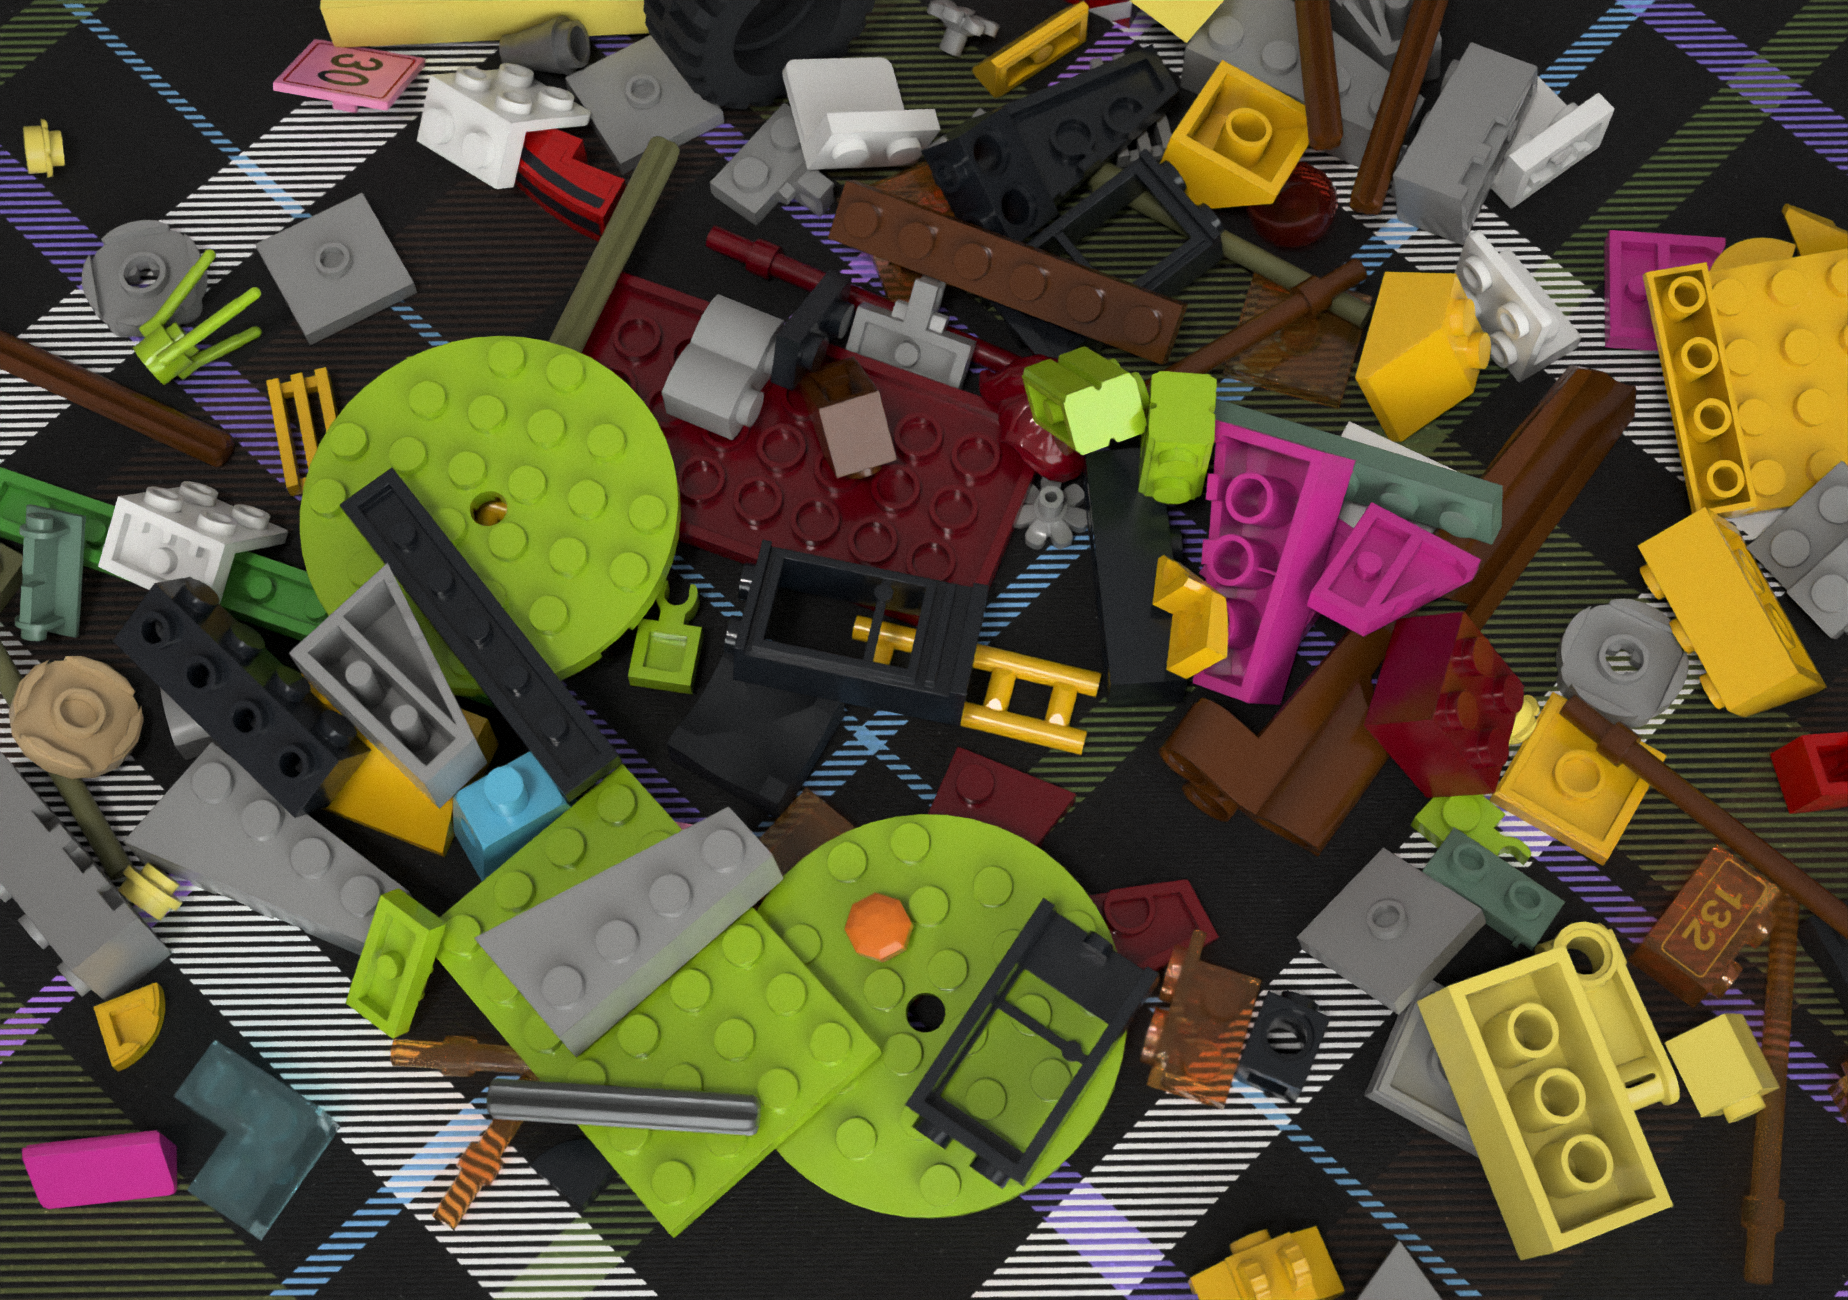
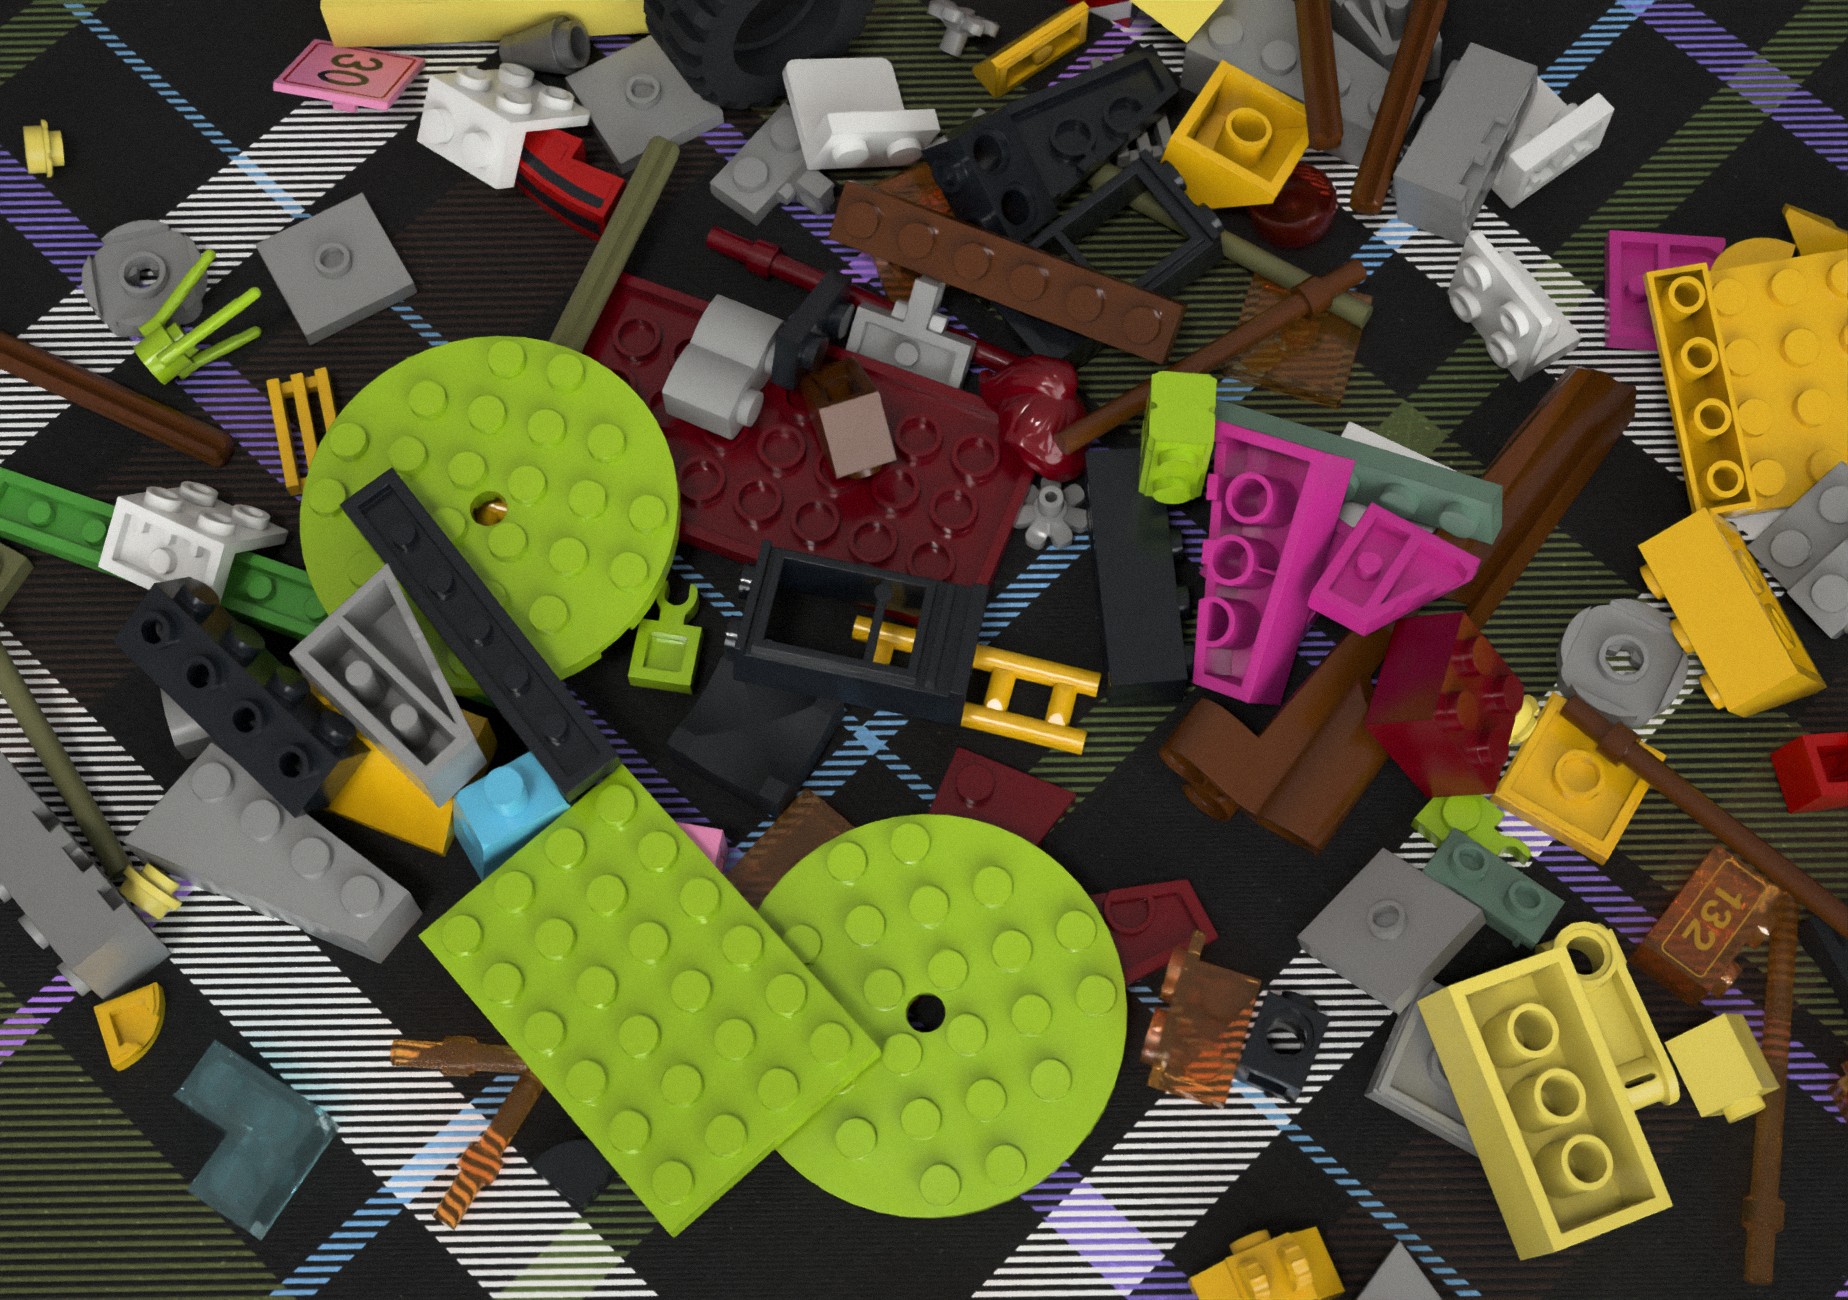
tan tile [8,656,144,779] -> none
sand green hinge [15,504,86,641] -> none
dark pink slope [22,1130,177,1209] -> none
lime hinge [345,888,447,1039] -> none
light grey wedge [474,807,784,1057] -> none
dark grey axle [487,1078,761,1136] -> none
orange tile [844,893,914,963] -> none
black door [905,898,1159,1189] -> none
lime brick [1022,346,1149,455] -> none
yellow slope [1152,555,1228,679] -> none
yellow slope [1355,272,1491,442] -> none

